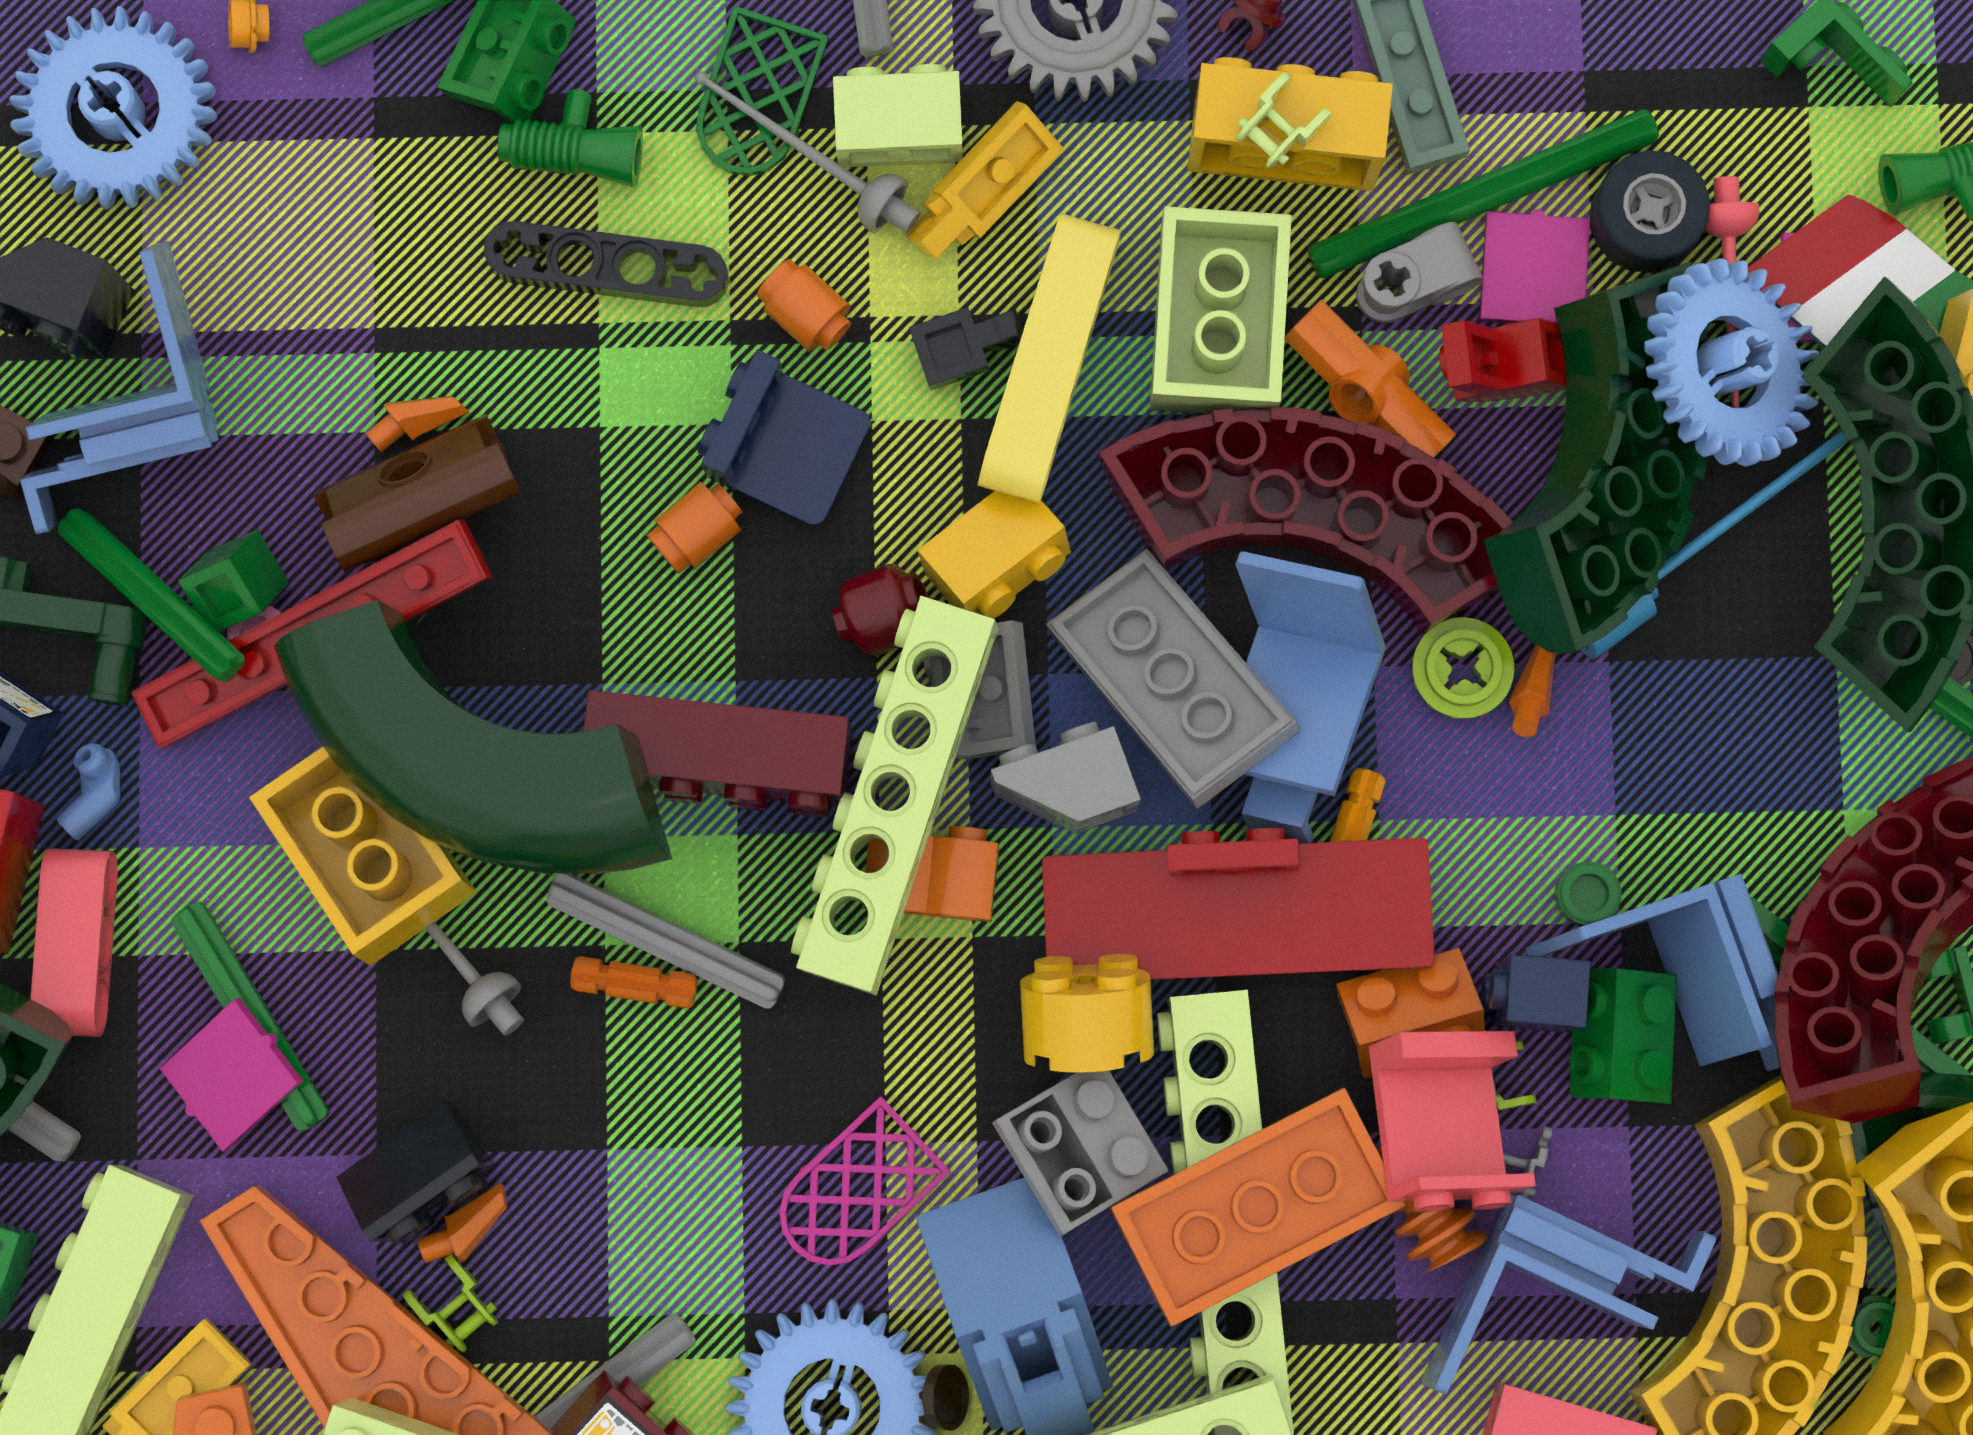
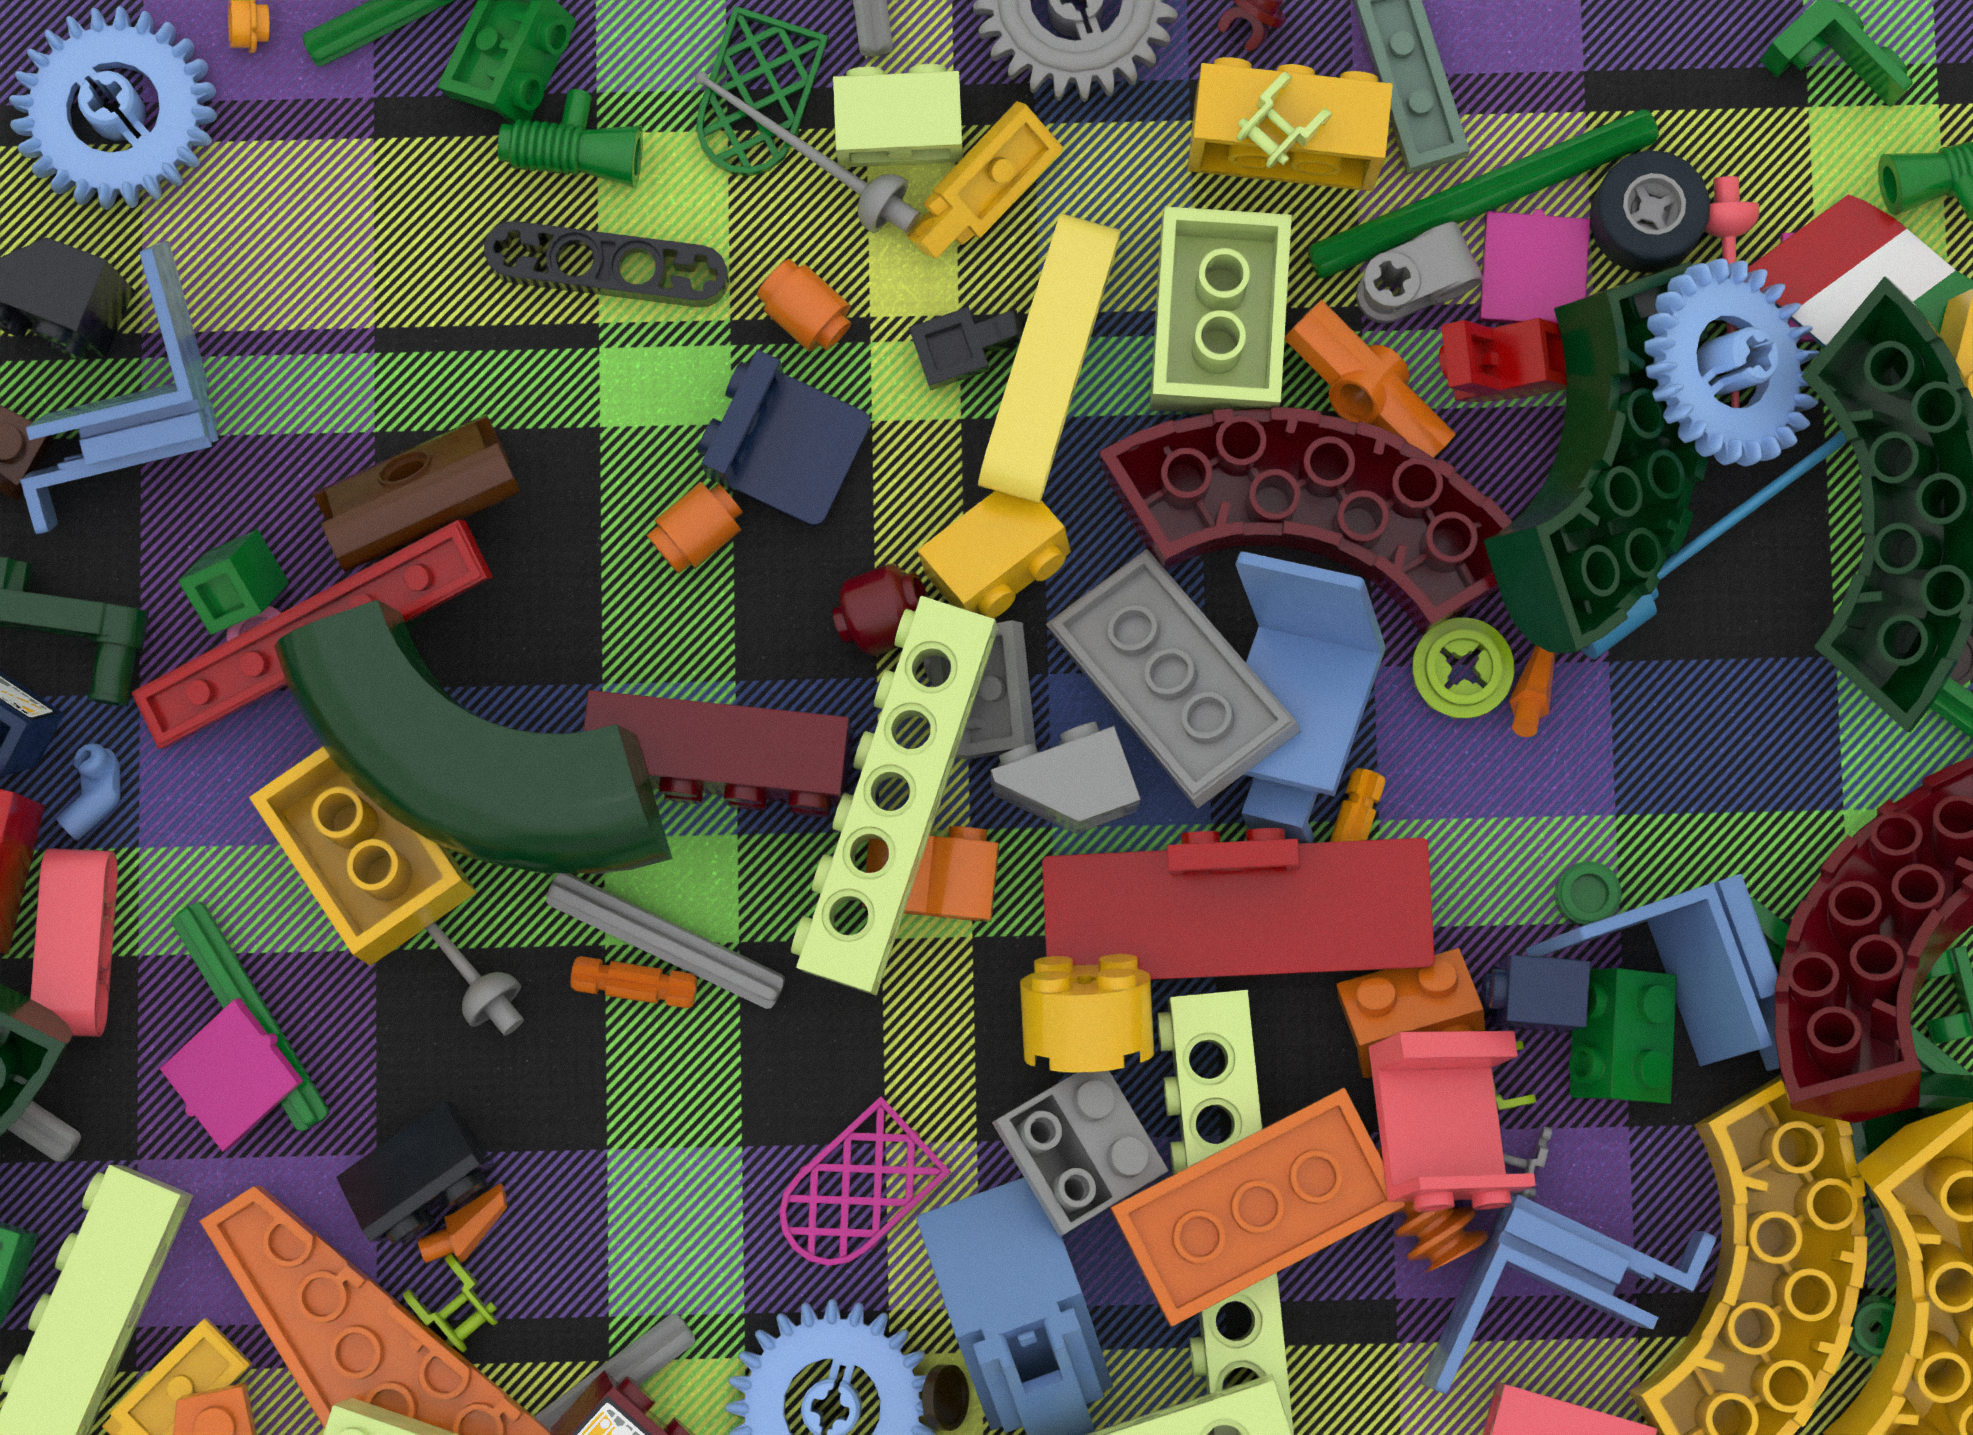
green axle [57,507,245,682] -> none
orange bar [365,396,469,453] -> none

